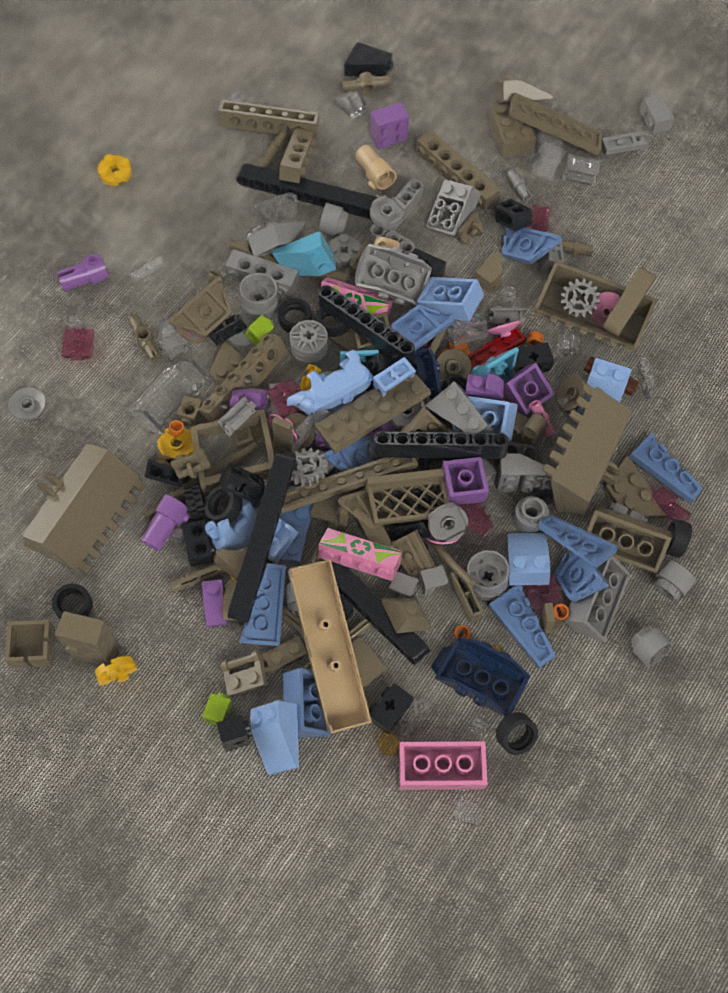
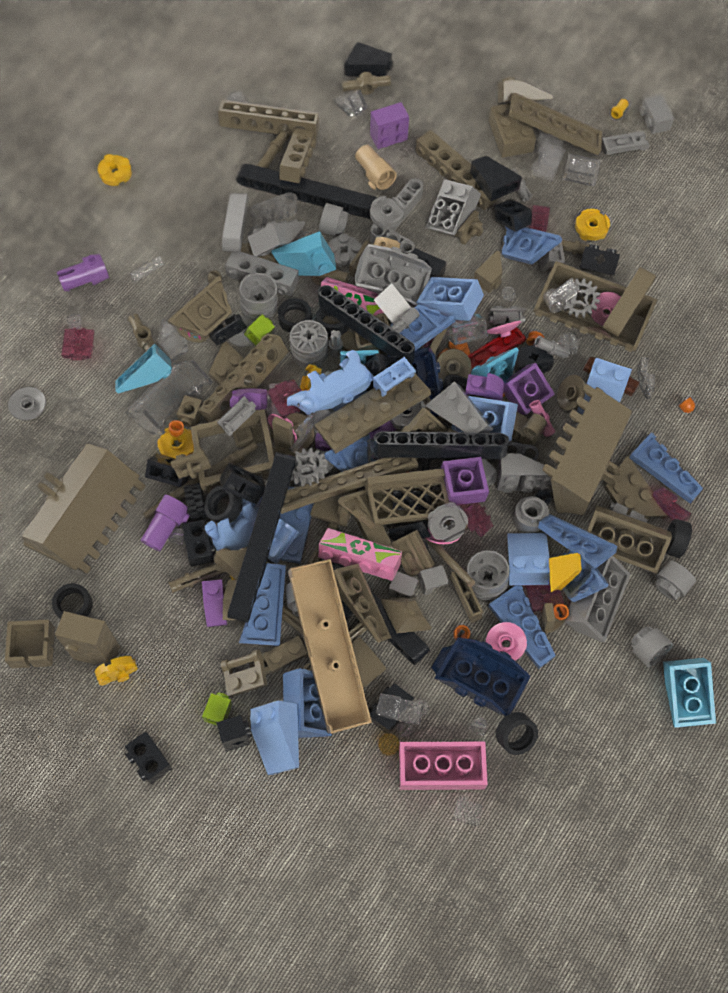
none -> medium azure slope [115,344,172,394]
none -> black brick [125,731,172,784]
none -> light grey beam [222,193,248,252]
none -> light grey axle [328,330,343,358]
none -> dark tan wedge [334,564,392,643]
none -> white sticker [374,283,411,324]
none -> clear slope [376,693,424,725]
none -> light grey axle [391,307,420,333]
none -> black slope [470,155,522,202]
none -> bright pink dish [486,622,527,661]
none -> light grey axle [534,336,570,358]
none -> clear piece [543,278,581,313]
none -> yellow slope [549,553,582,592]
none -> yellow plate [575,209,610,240]
none -> black brick [579,244,620,276]
none -> yellow pin [611,99,629,119]
none -> medium azure slope [663,658,716,728]
none -> orange hinge [679,397,695,413]

